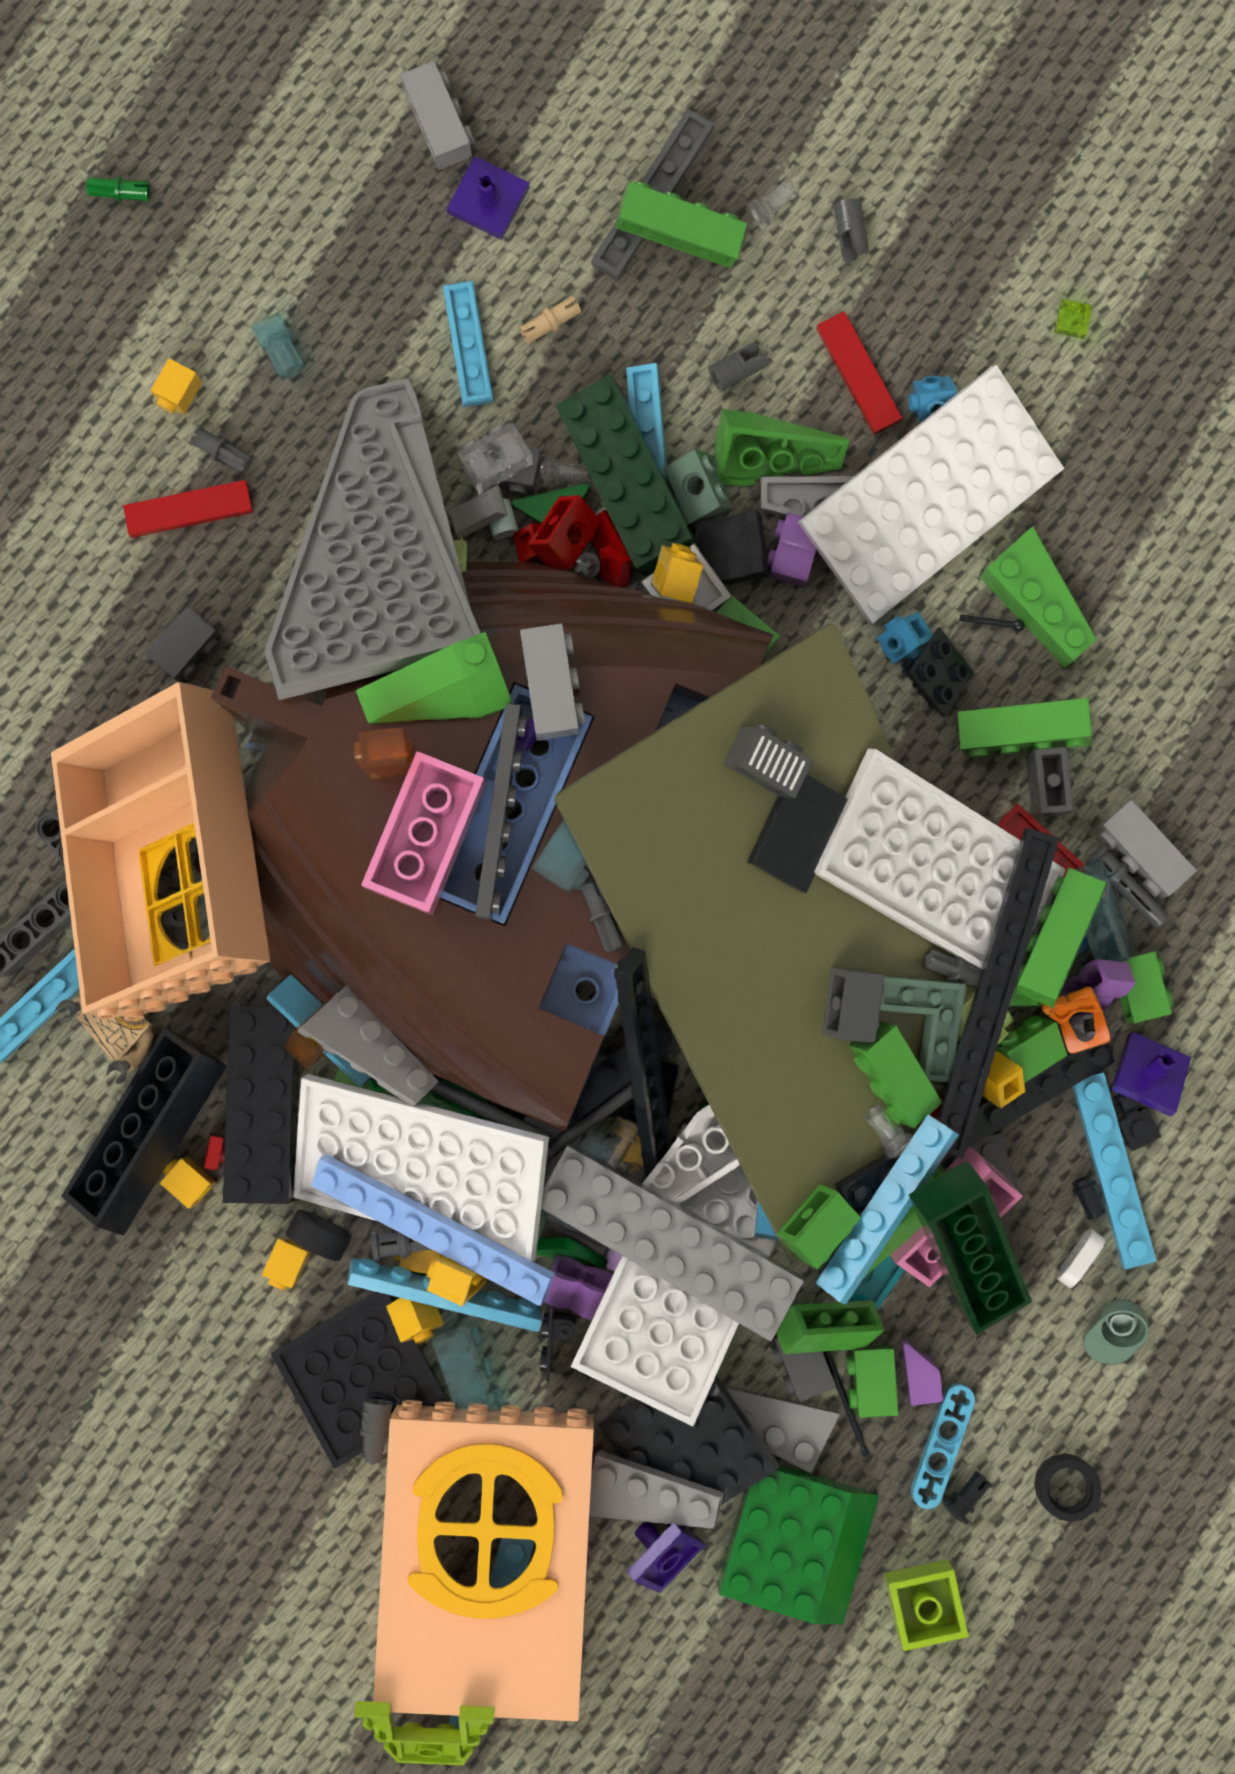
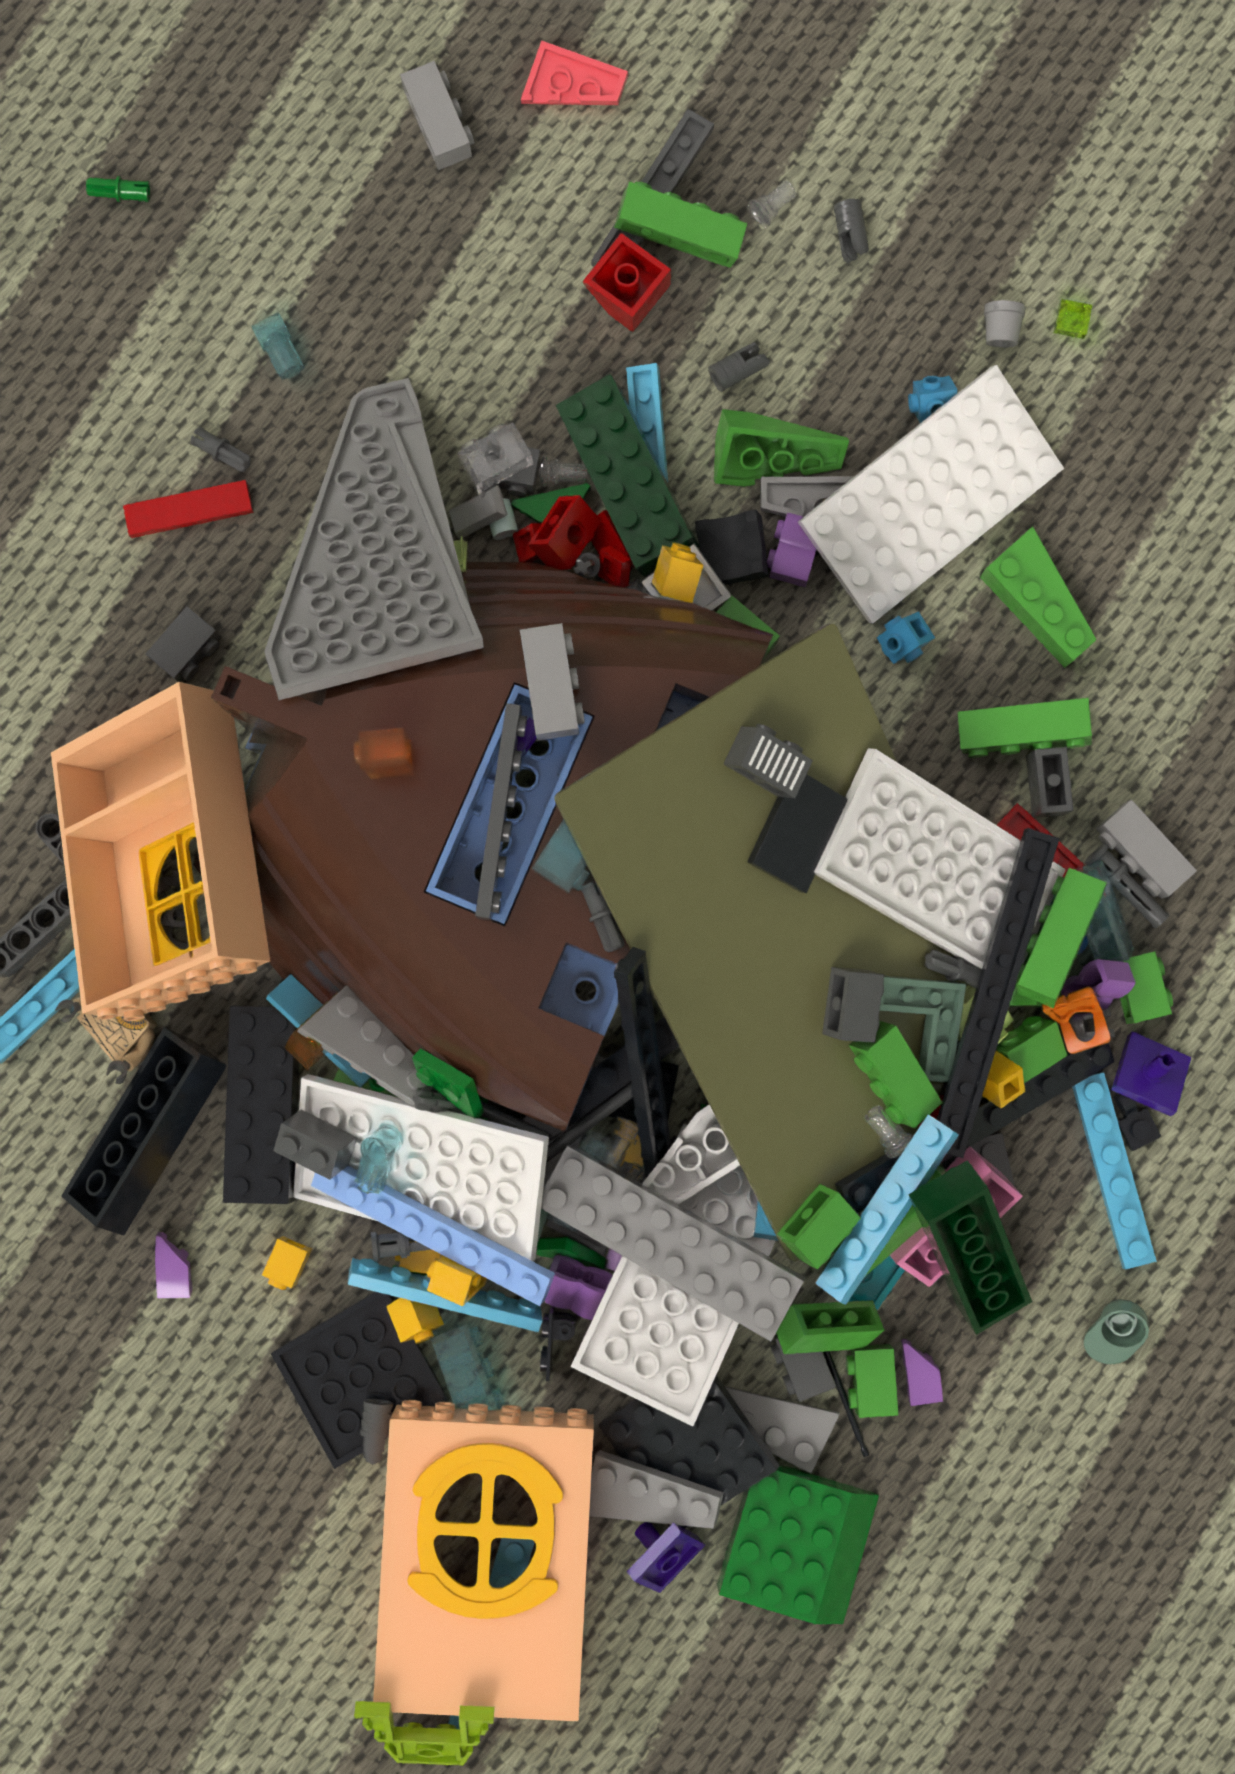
yellow brick [150,358,202,415] -> none
yellow brick [160,1157,216,1209] -> none
red plate [203,1133,225,1170] -> none
black tyre [286,1210,351,1261] -> none
bright green wedge [356,632,513,724] -> none
bright pink brick [361,751,487,916] -> none
medium azure tile [443,281,494,407] -> none
dark purple tile [447,156,530,240] -> none
tan pin [518,295,581,345] -> none
sand green brick [664,449,732,525] -> none
red tile [816,311,903,435] -> none
lime brick [883,1559,969,1651] -> none
black hinge [901,627,974,717] -> none
medium azure beam [911,1383,975,1509] -> none
black pin [942,1471,992,1525] -> none
black hinge [959,614,1025,632] -> none
black tyre [1034,1453,1102,1522] -> none
white beam [1056,1229,1106,1288] -> none
black pin [1072,1176,1106,1220] -> none
none -> medium lavender slope [155,1232,192,1298]
none -> dark grey brick [273,1109,357,1180]
none -> clear light blue piece [355,1124,403,1194]
none -> green wing [412,1048,484,1119]
none -> dark grey axle [413,1090,466,1115]
none -> coral wing [521,41,628,105]
none -> red slope [583,233,671,332]
none -> light grey piece [984,300,1026,348]

